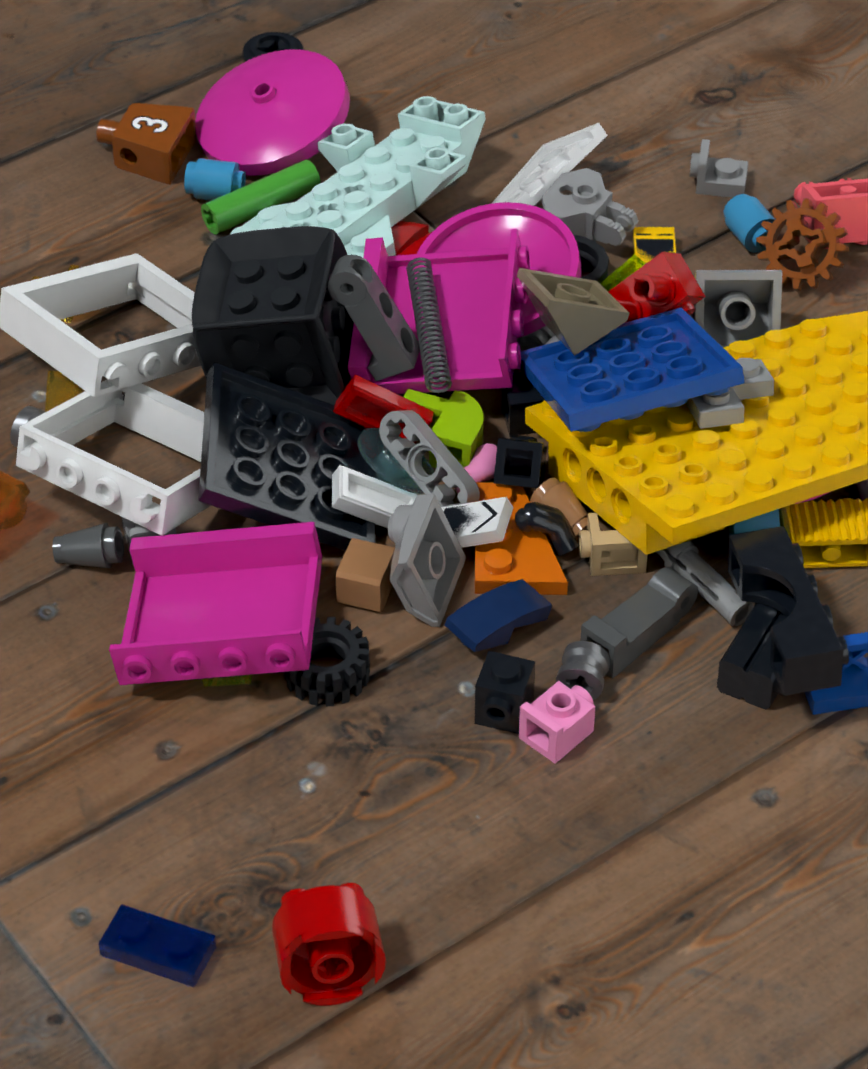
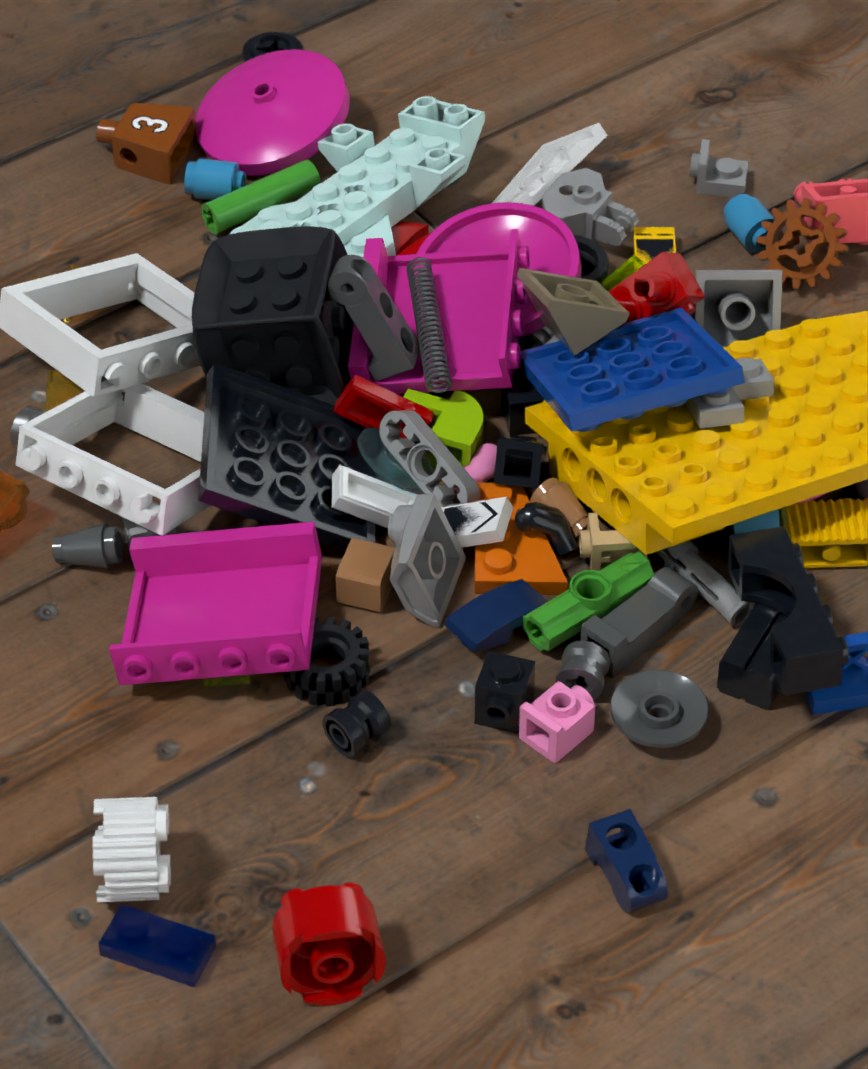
none -> white brick [92,797,171,902]
none -> black wheel [322,690,391,757]
none -> bright green piece [522,551,655,652]
none -> dark blue leg [585,809,668,913]
none -> dark grey dish [610,670,708,748]

